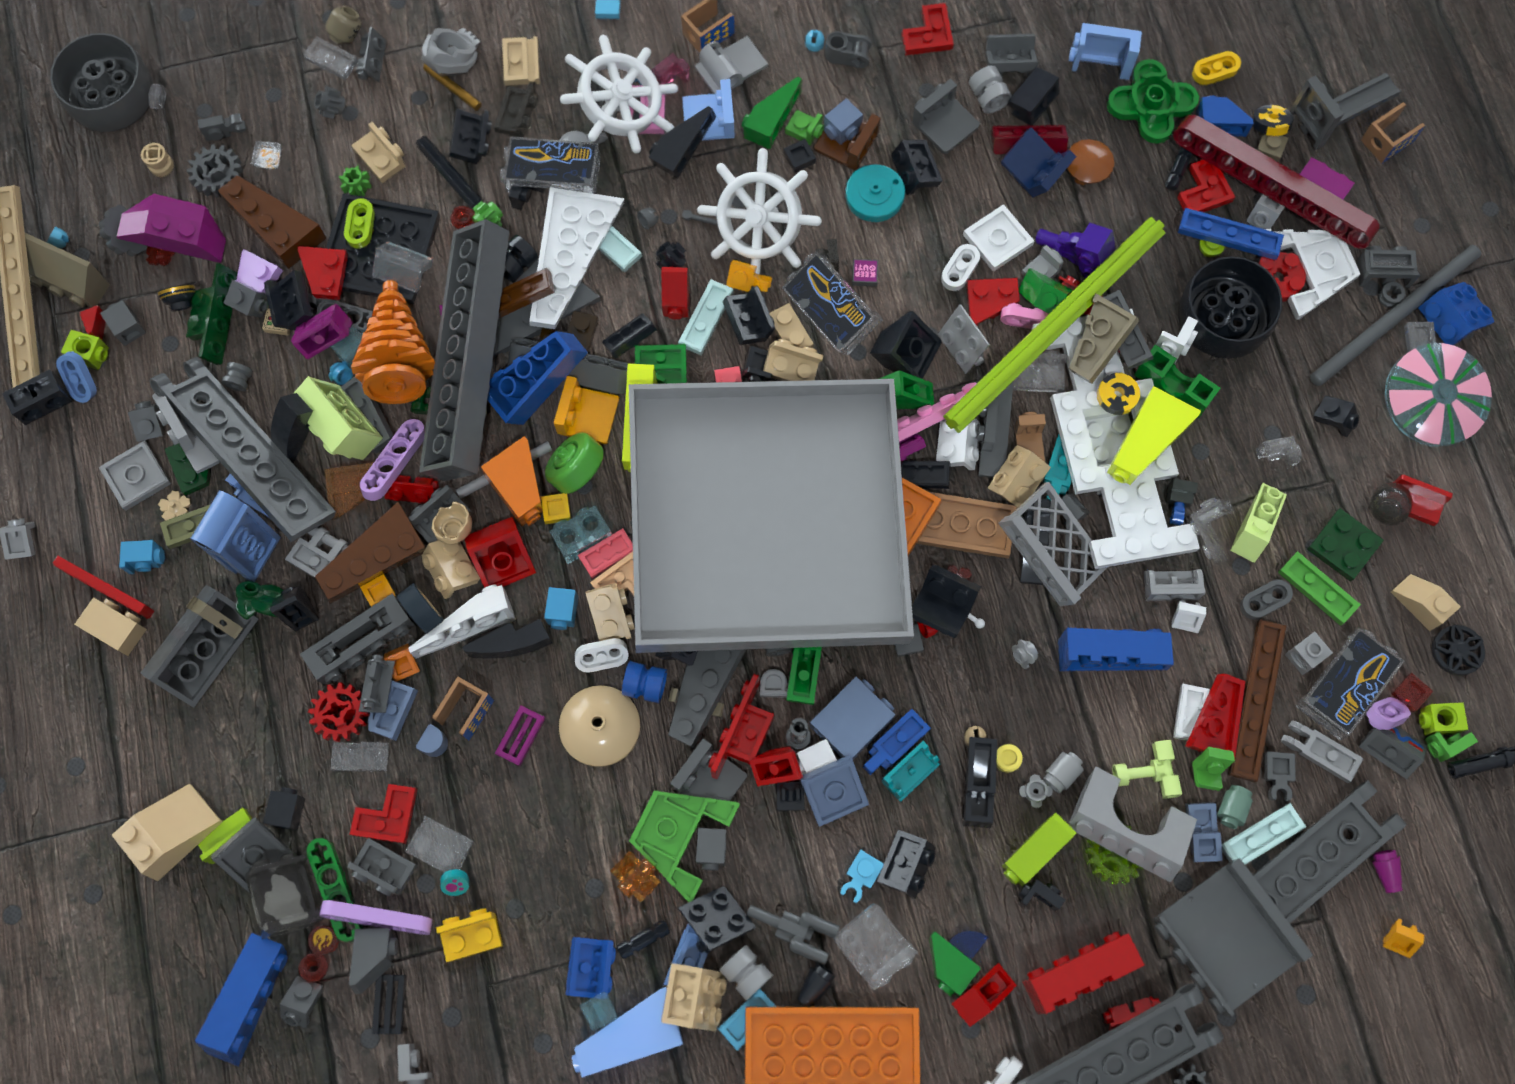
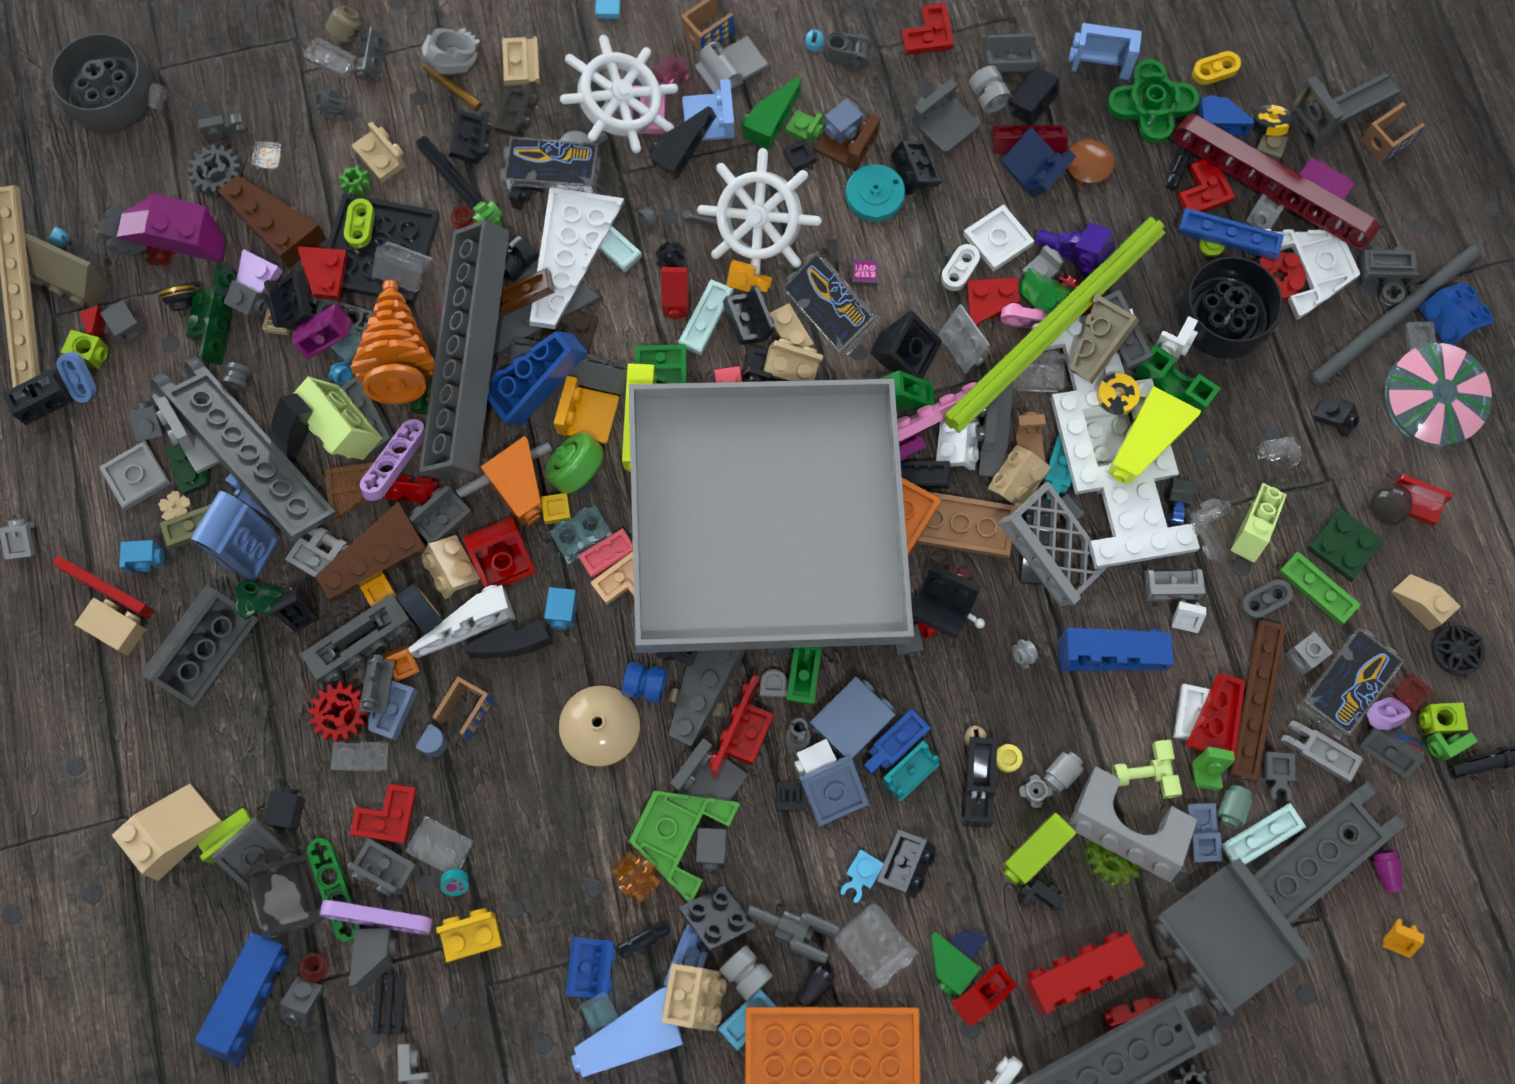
tan wheel [141,143,174,177] -> none
dark tan piece [186,596,243,639] -> none
clear red tile [308,926,339,955] -> none
tan hair [431,502,472,544] -> none
magenta tile [495,705,546,767] -> none
white plate [575,638,628,672] -> none
tan bracket [585,583,635,641] -> none
black plate [602,313,657,359] -> none
red slope [749,746,803,786] -> none

